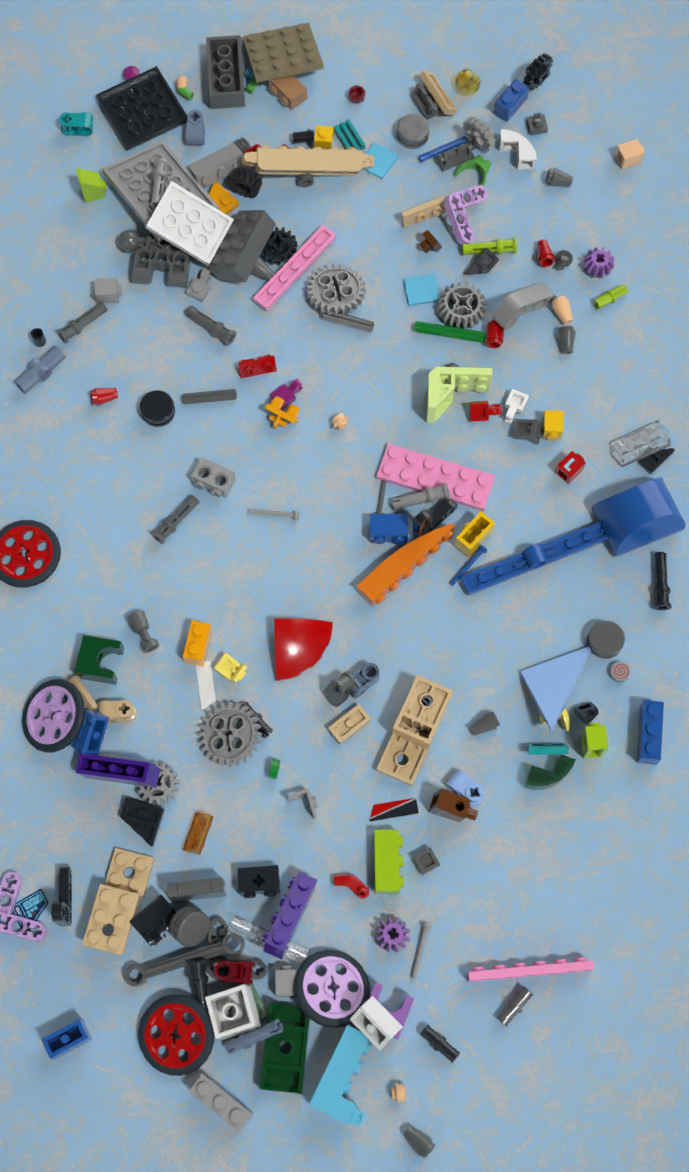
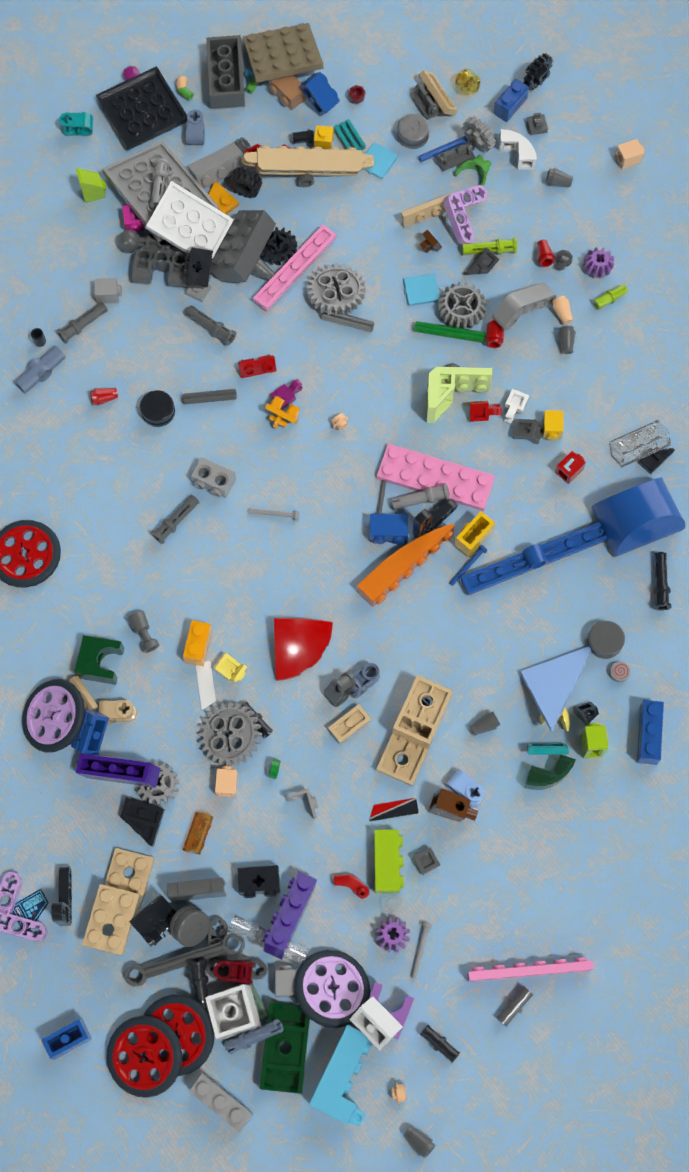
none -> wedge [106,1016,183,1098]
none -> dark pink bracket [122,205,144,233]
none -> black brick [183,246,213,287]
none -> light nougat brick [215,766,238,797]
none -> blue brick [299,72,340,115]

